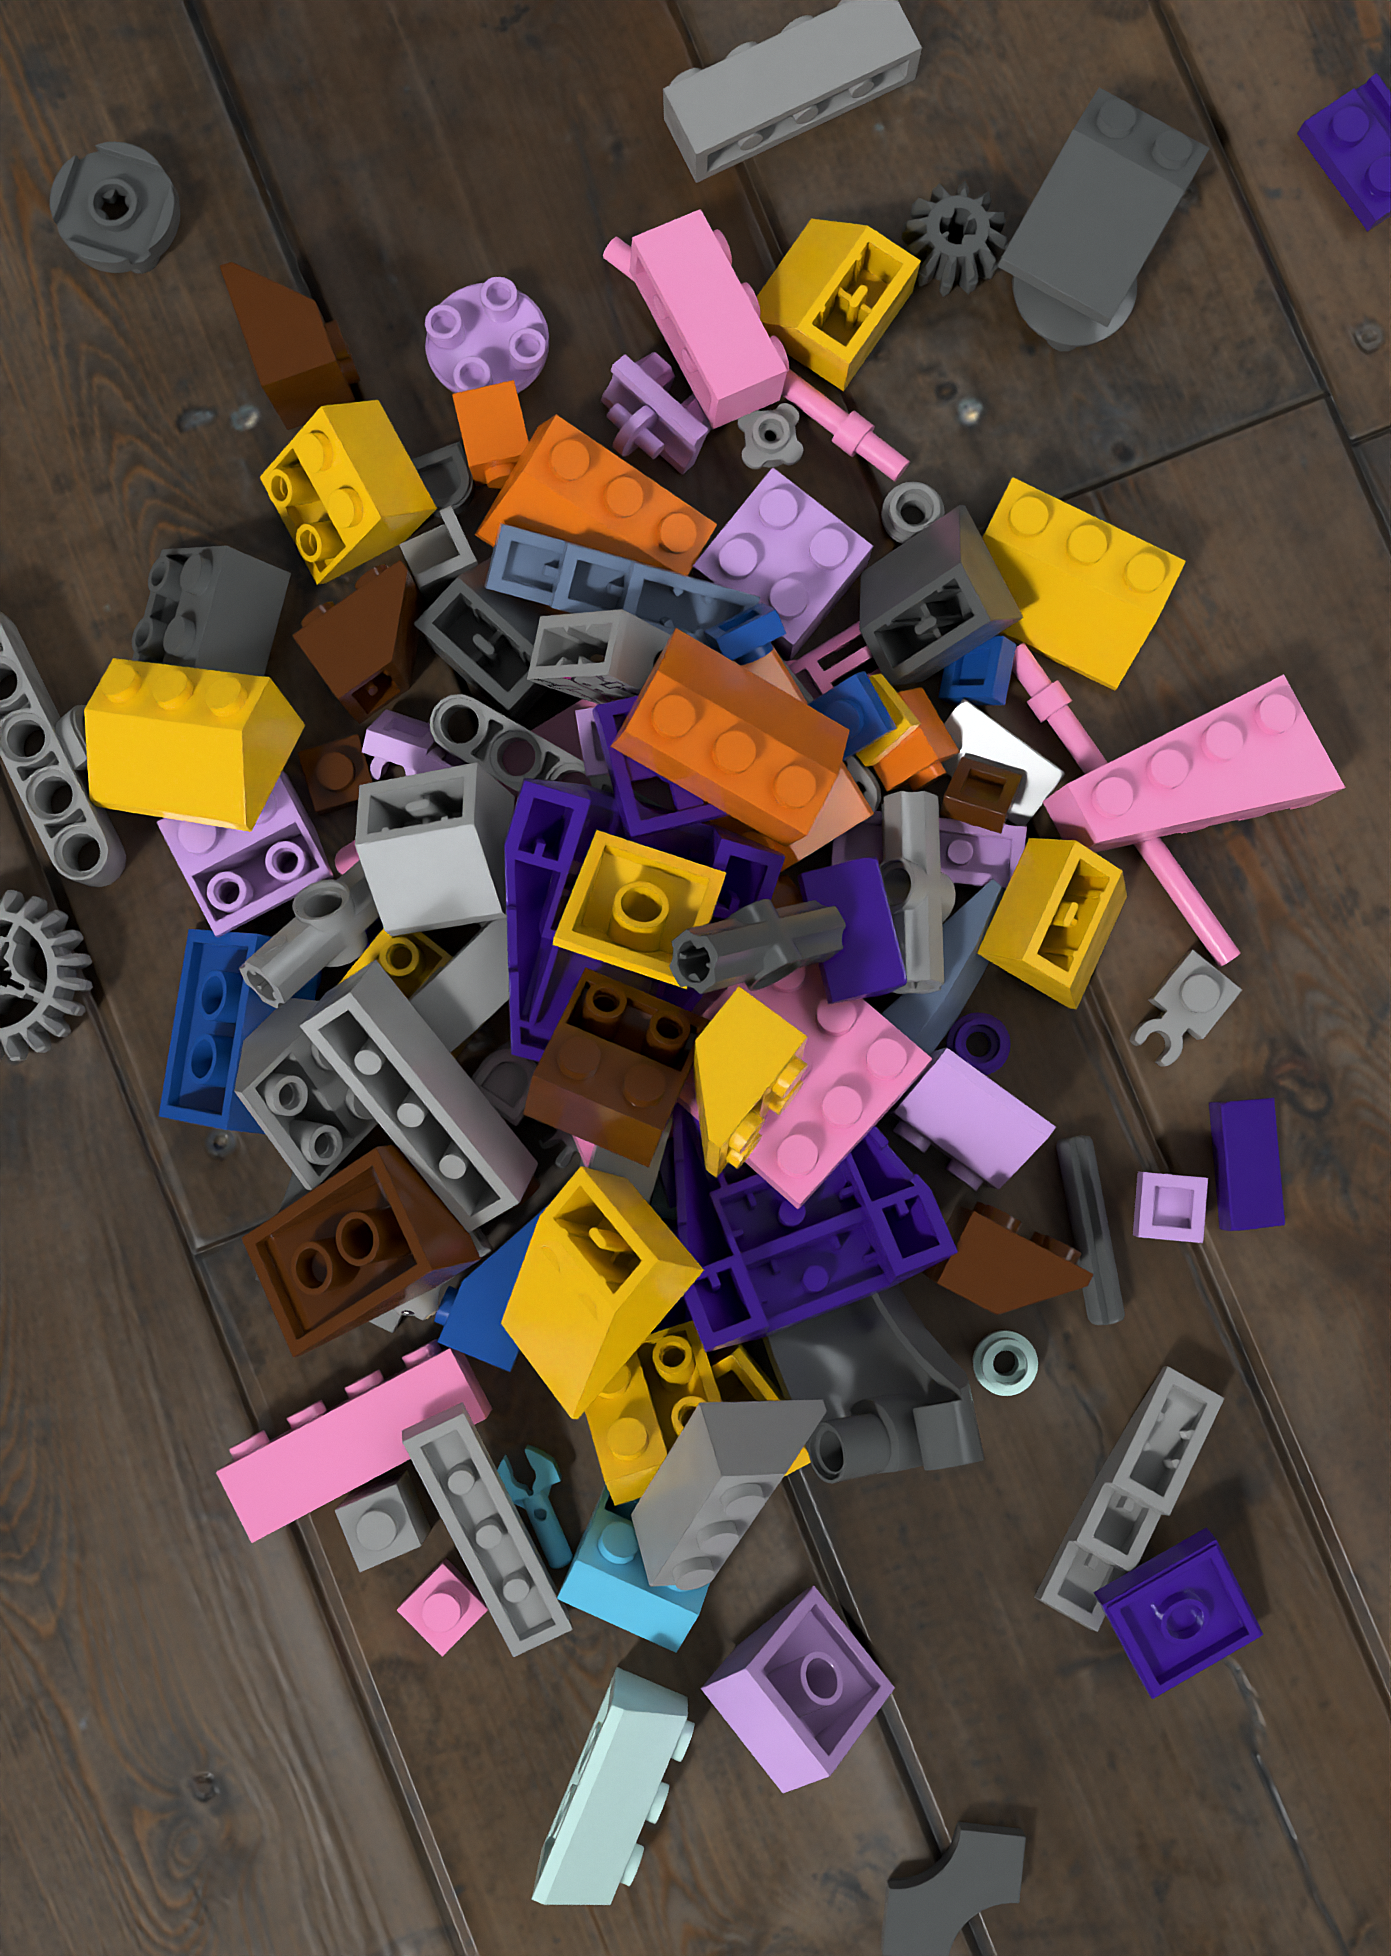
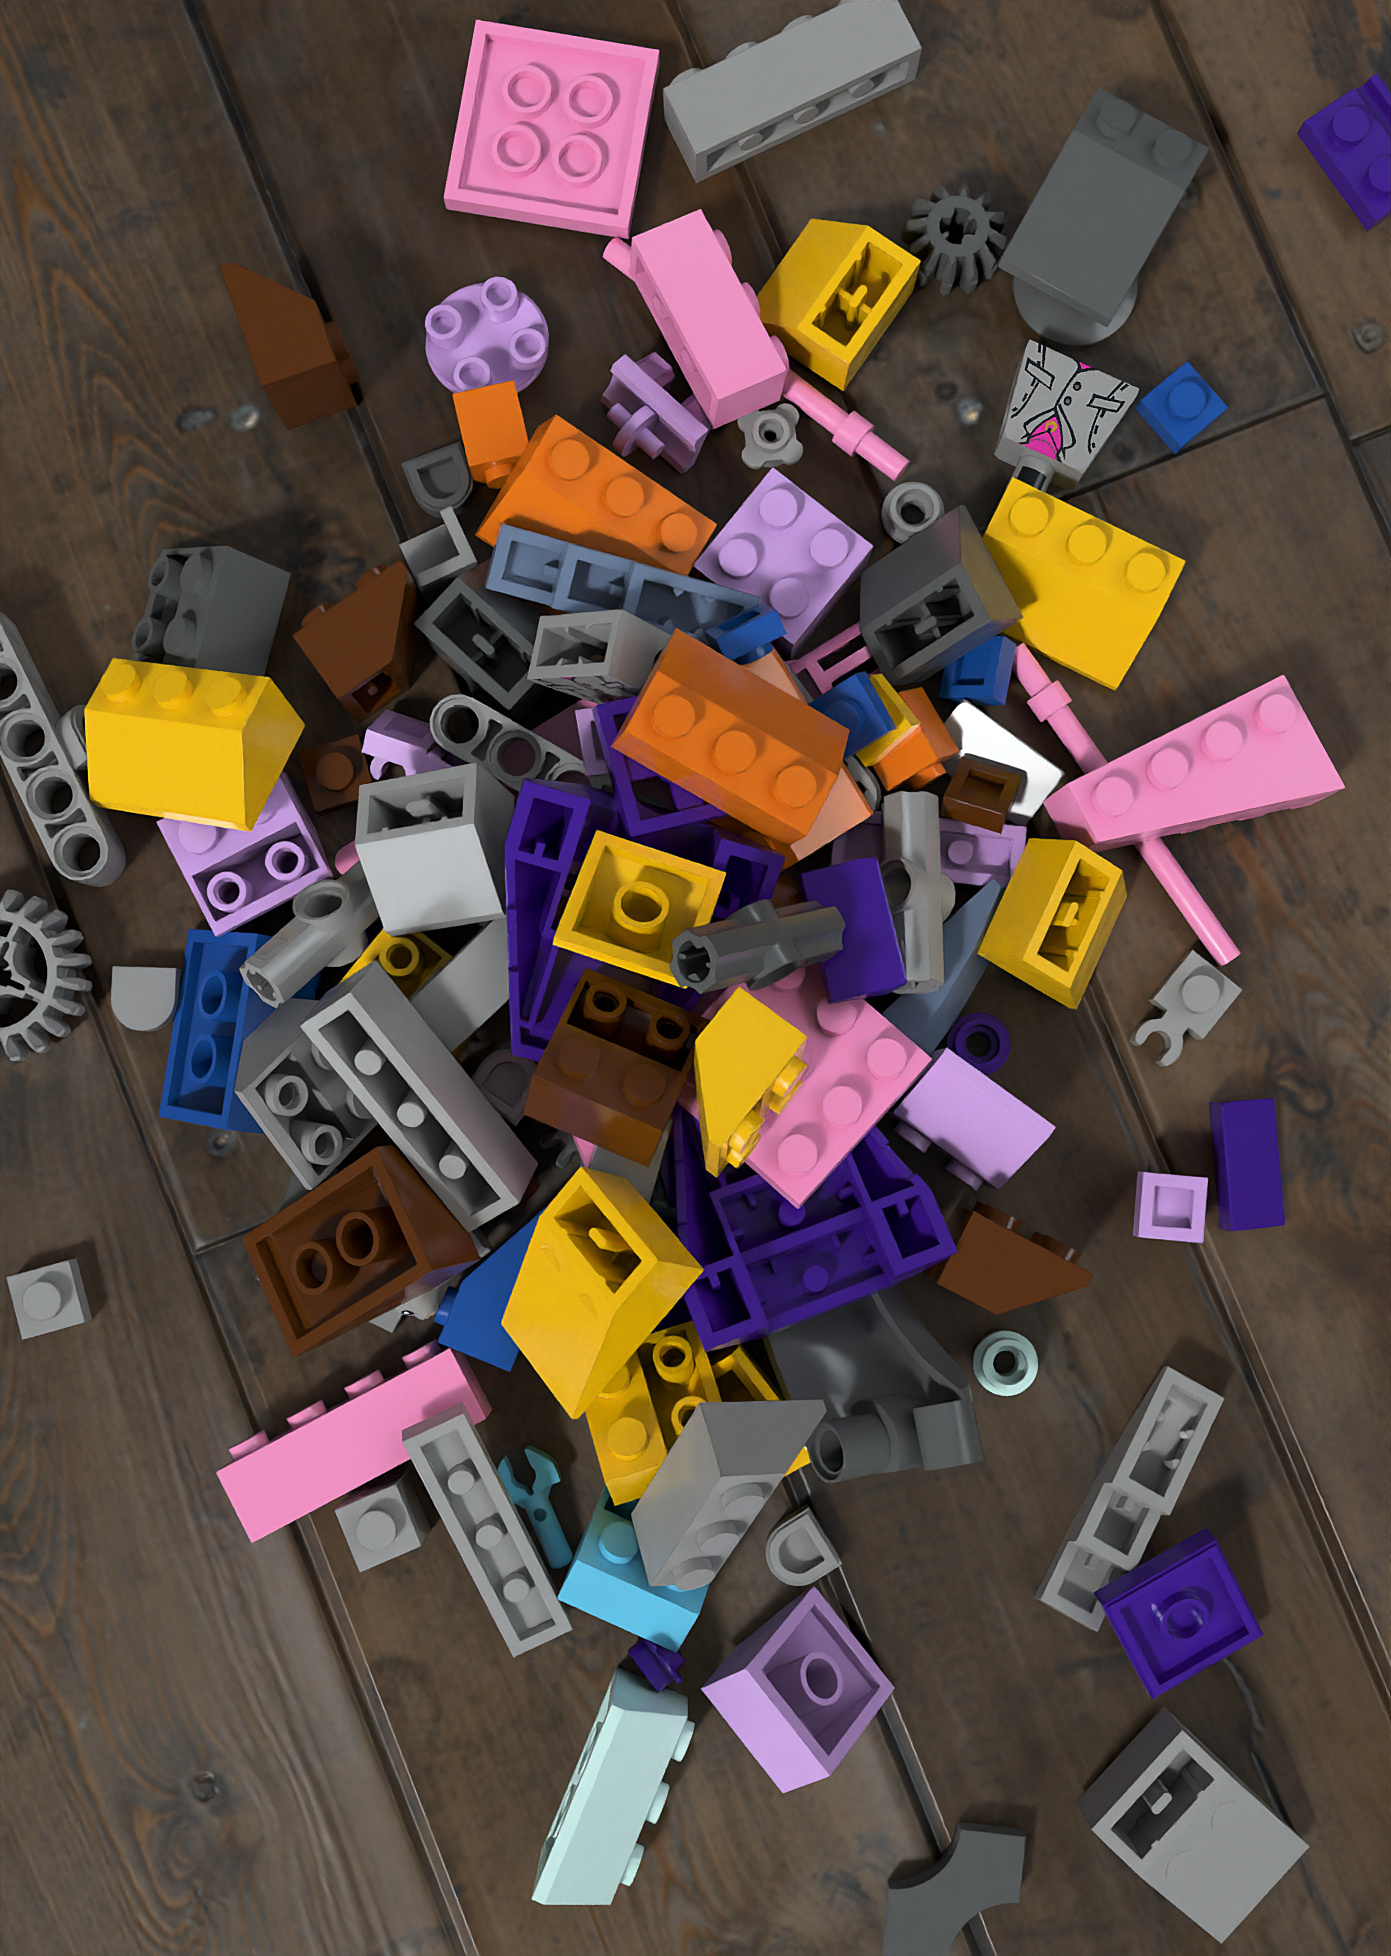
dark grey plate [50,141,180,274] -> none
yellow slope [260,400,437,585] -> none
bright pink plate [397,1558,489,1657] -> none
dark grey axle [1056,1135,1125,1325] -> none
none -> light grey plate [6,1258,92,1340]
none -> light grey tile [111,966,182,1032]
none -> bright pink plate [444,20,660,239]
none -> dark purple plate [628,1638,686,1693]
none -> light grey tile [765,1504,843,1586]
none -> light grey torso [994,340,1139,493]
none -> light grey slope [1076,1706,1310,1944]
none -> blue plate [1135,361,1228,455]

